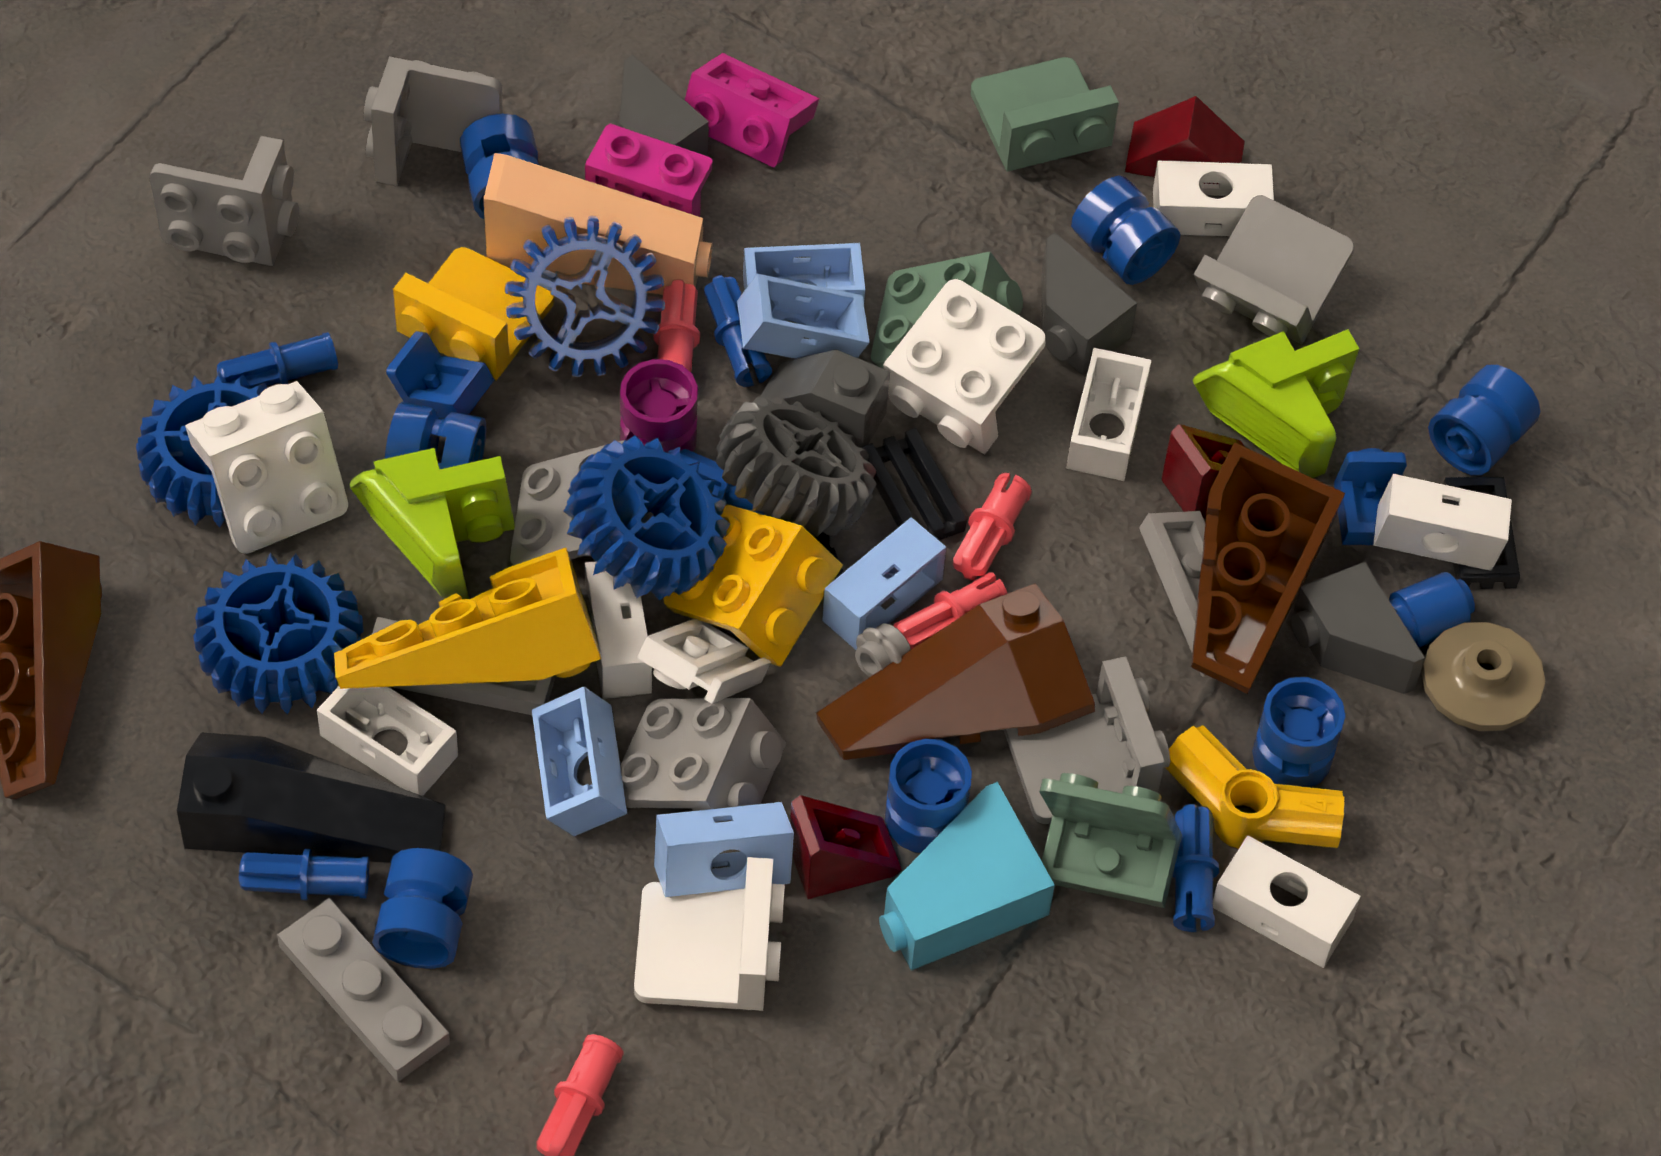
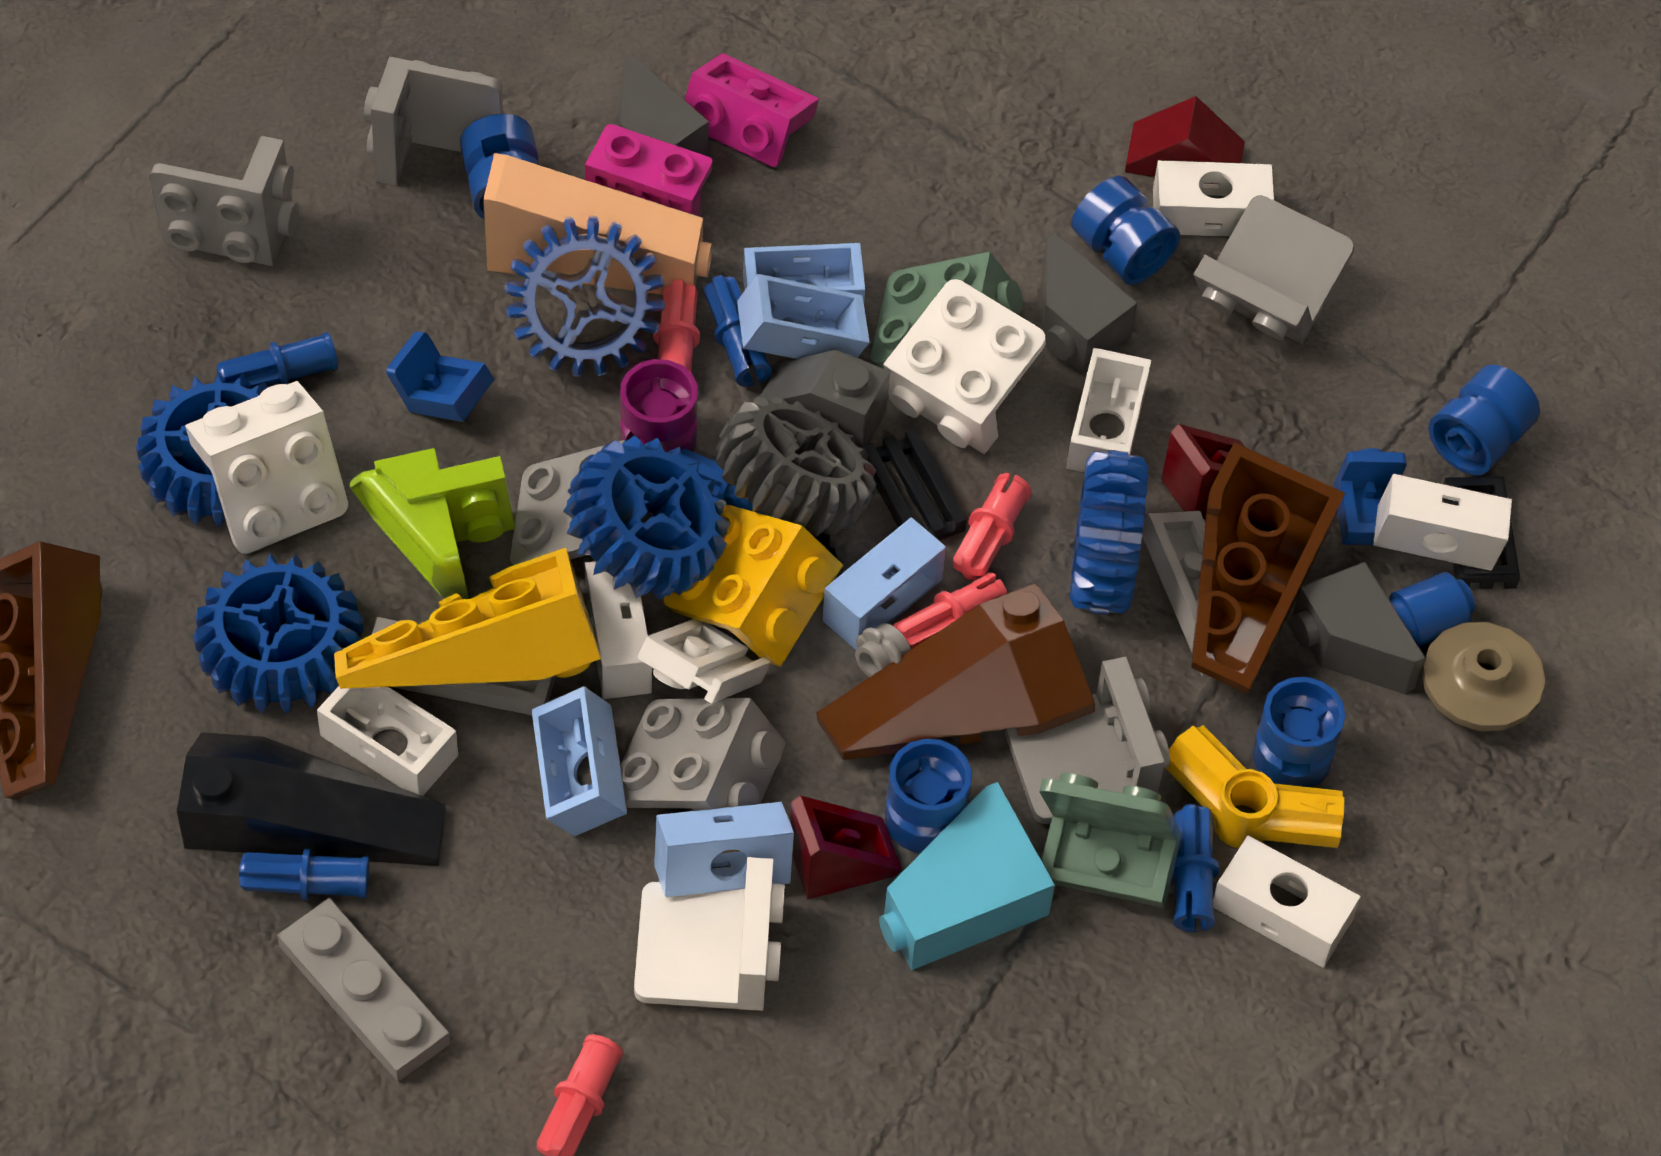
blue wheel [372,848,473,969] -> none
blue wheel [385,402,486,469] -> none
yellow bracket [393,247,554,380] -> none
sand green bracket [970,57,1119,172] -> none
lime piece [1193,329,1359,478] -> none
none -> blue gear [1069,450,1148,615]

